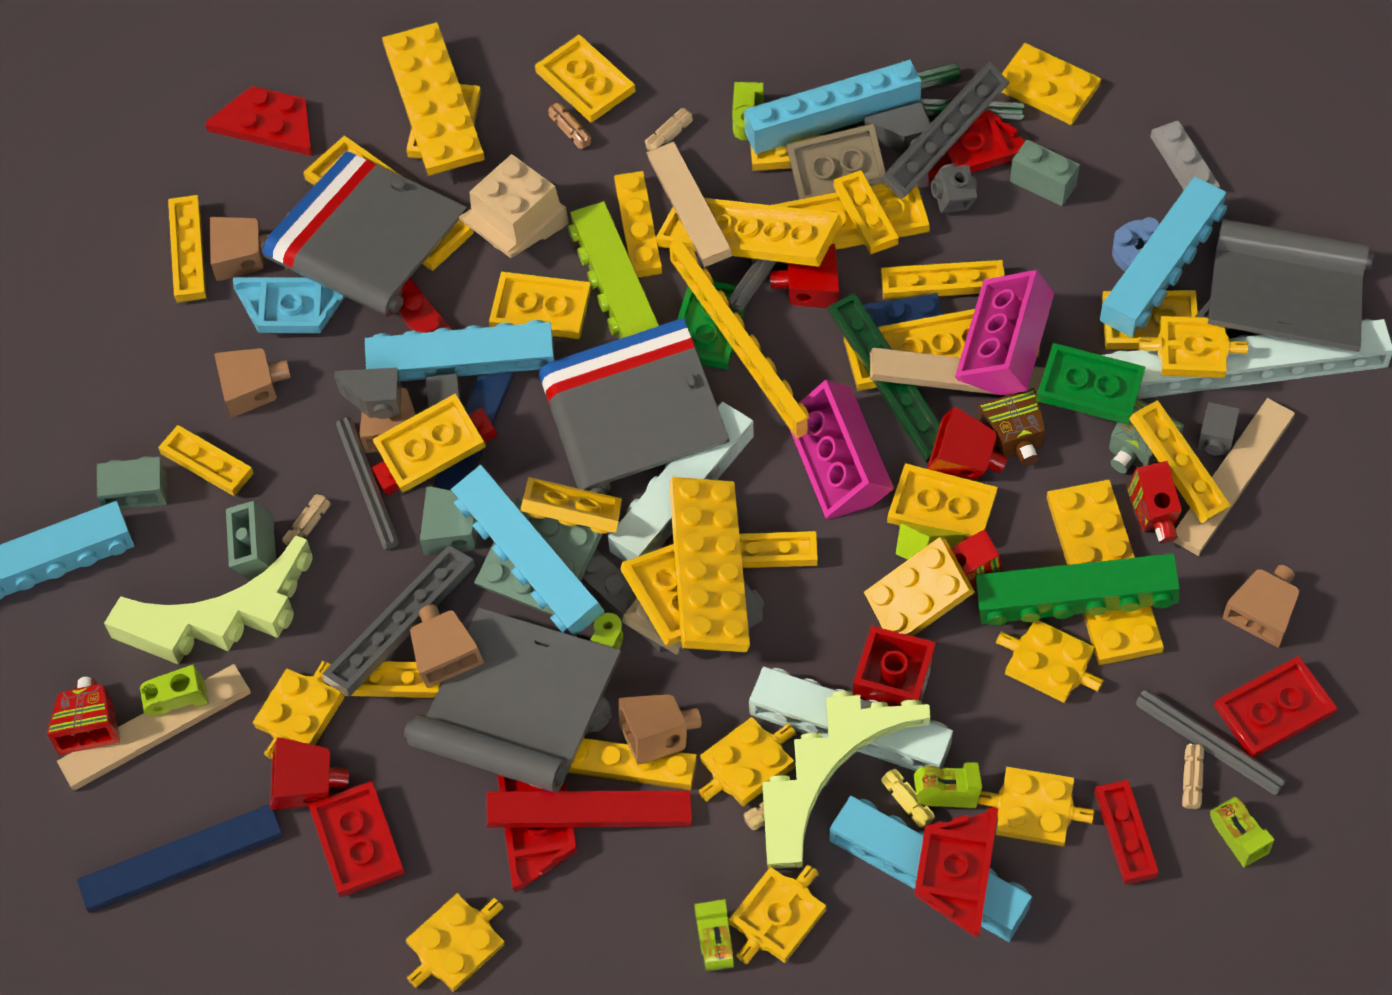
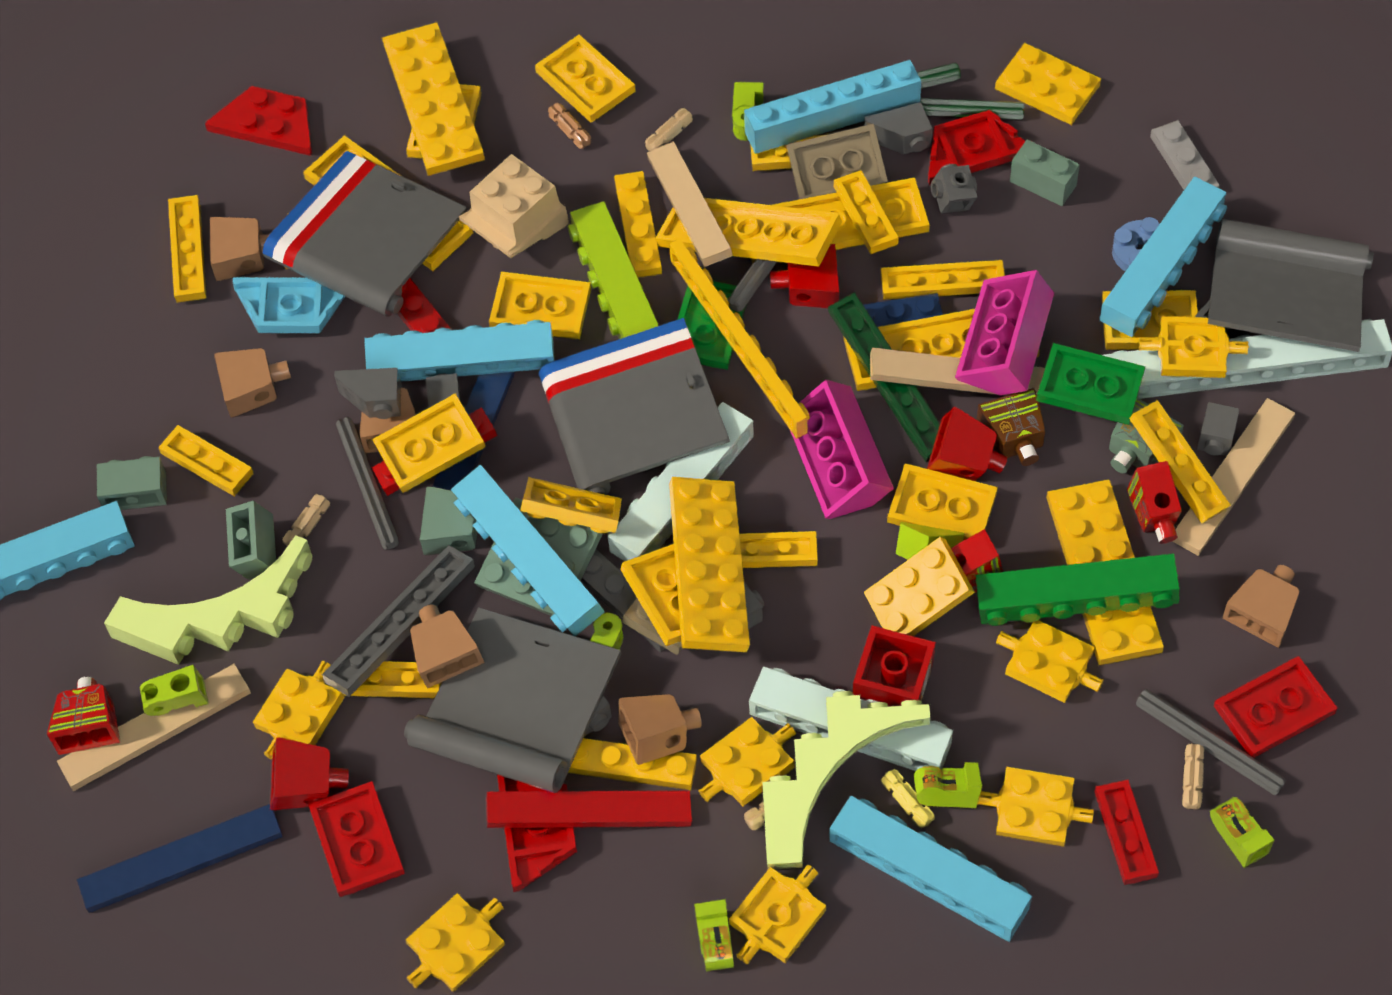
dark grey tile [880,62,1010,200] -> none
red wing [914,807,999,937] -> none

